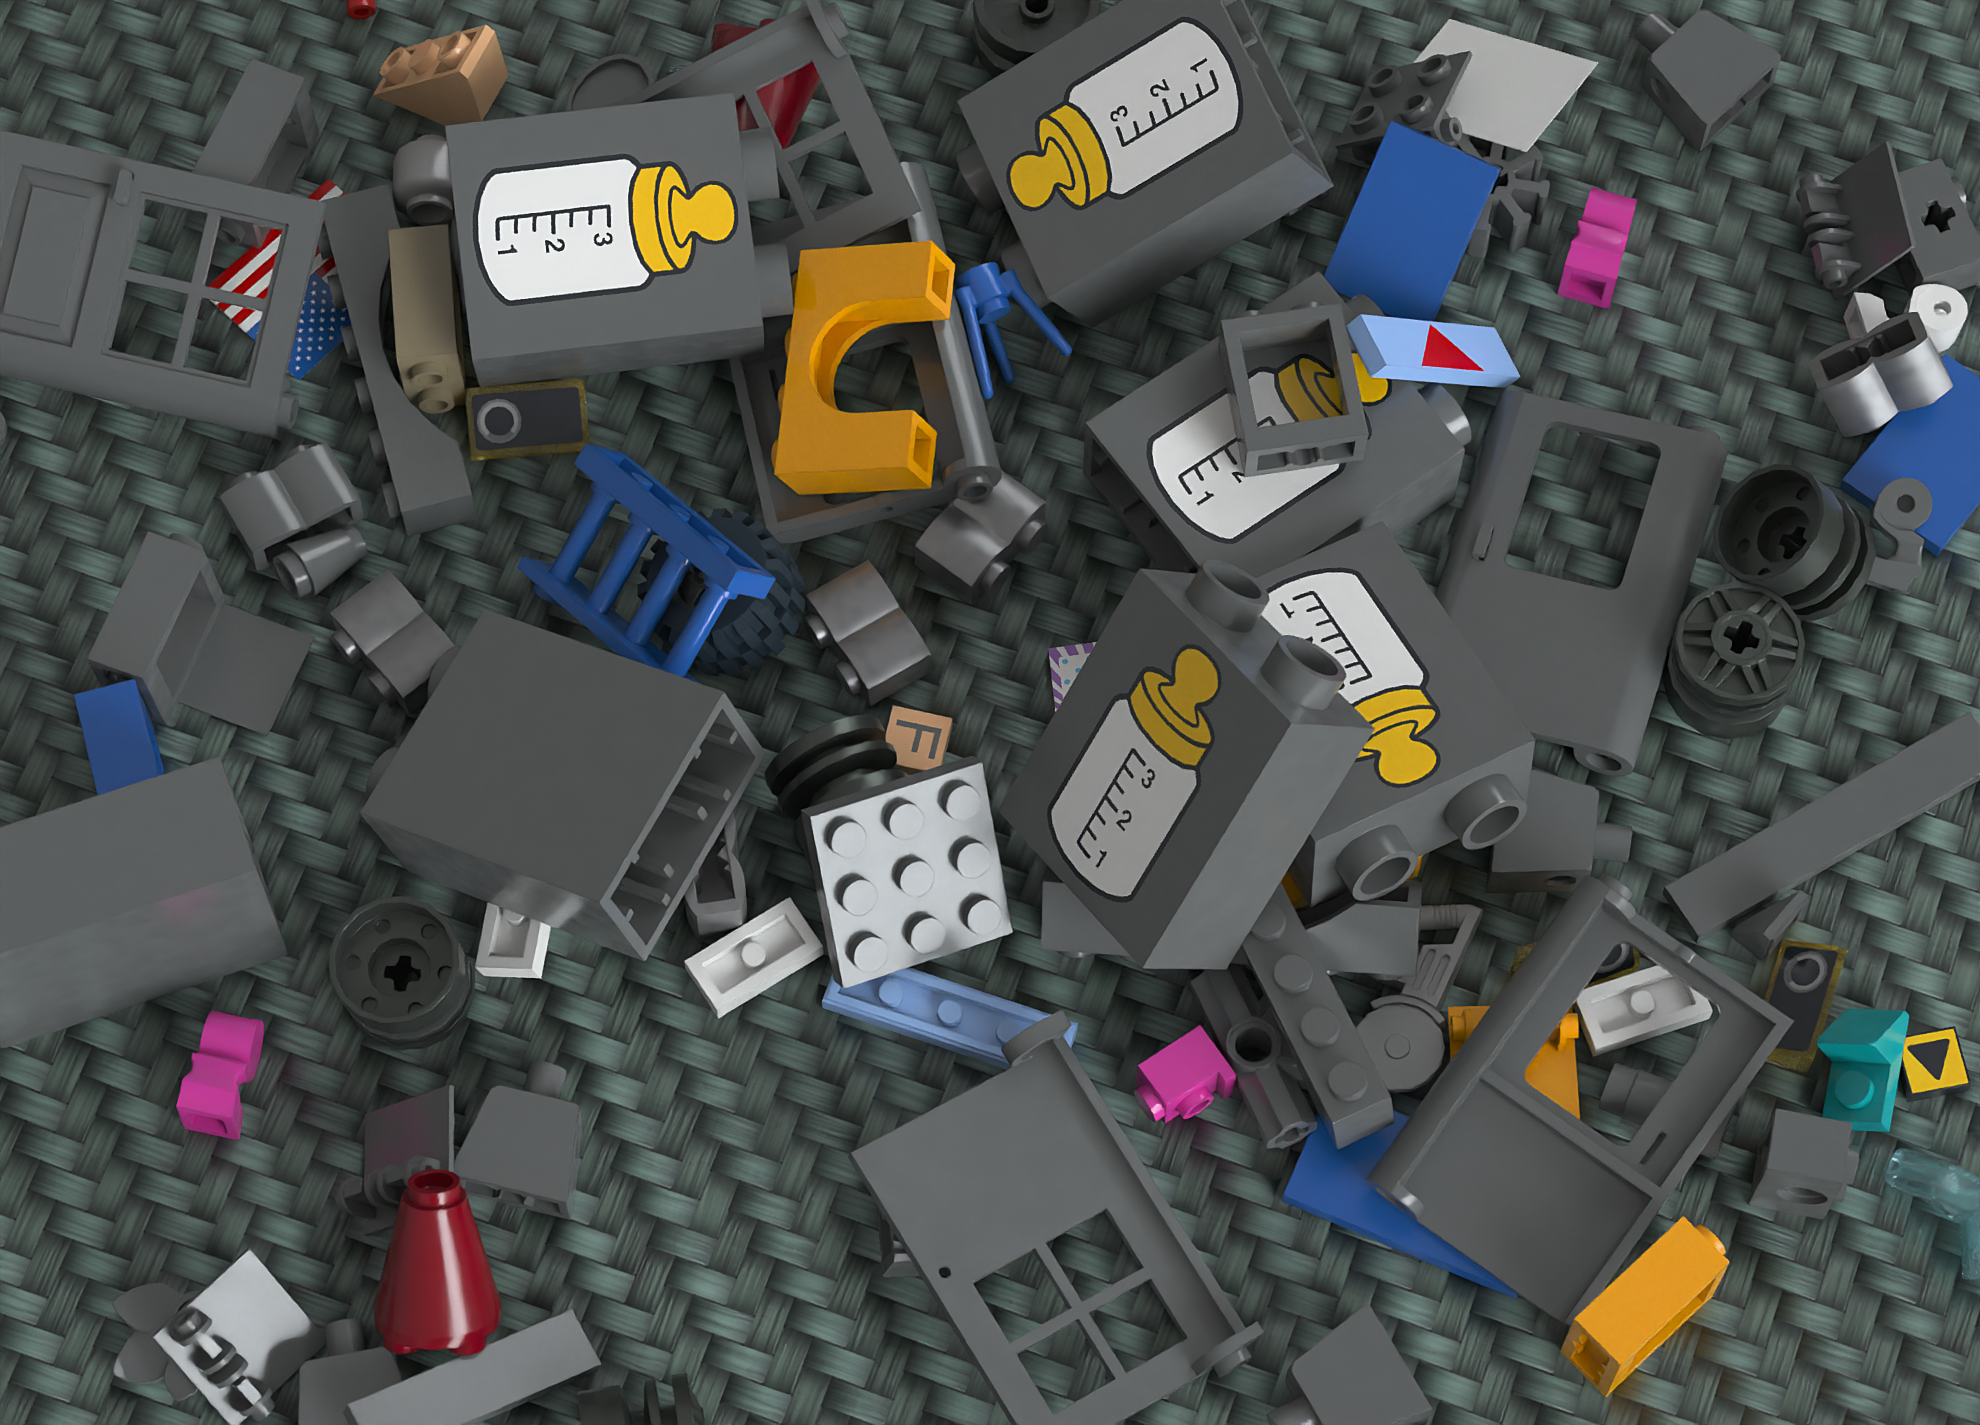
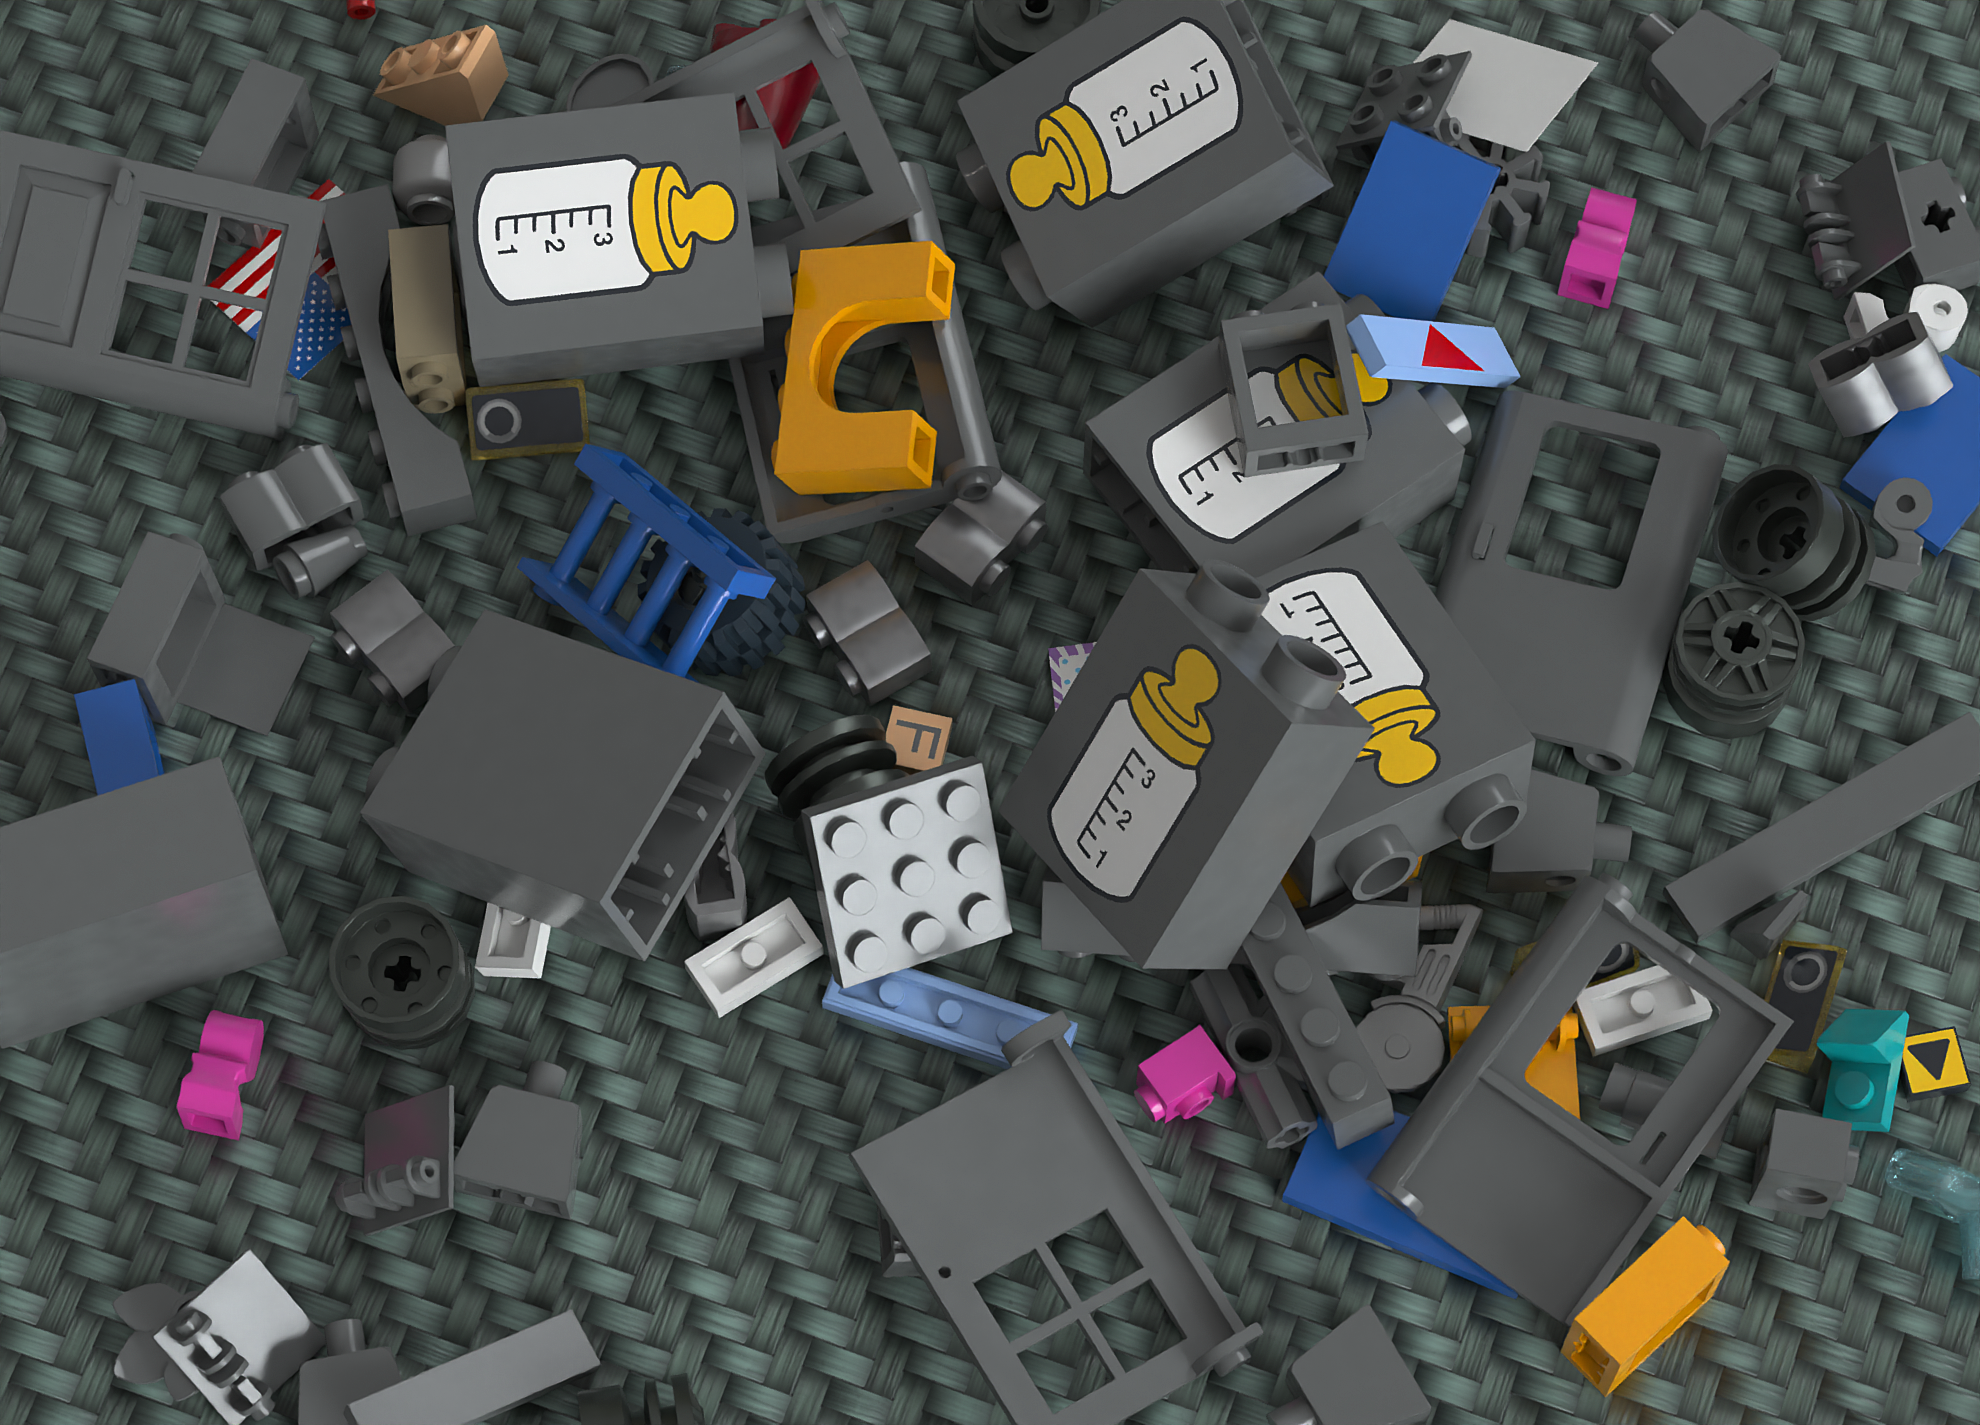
dark red cone [374,1169,502,1355] -> none
blue plant [954,262,1072,399] -> none

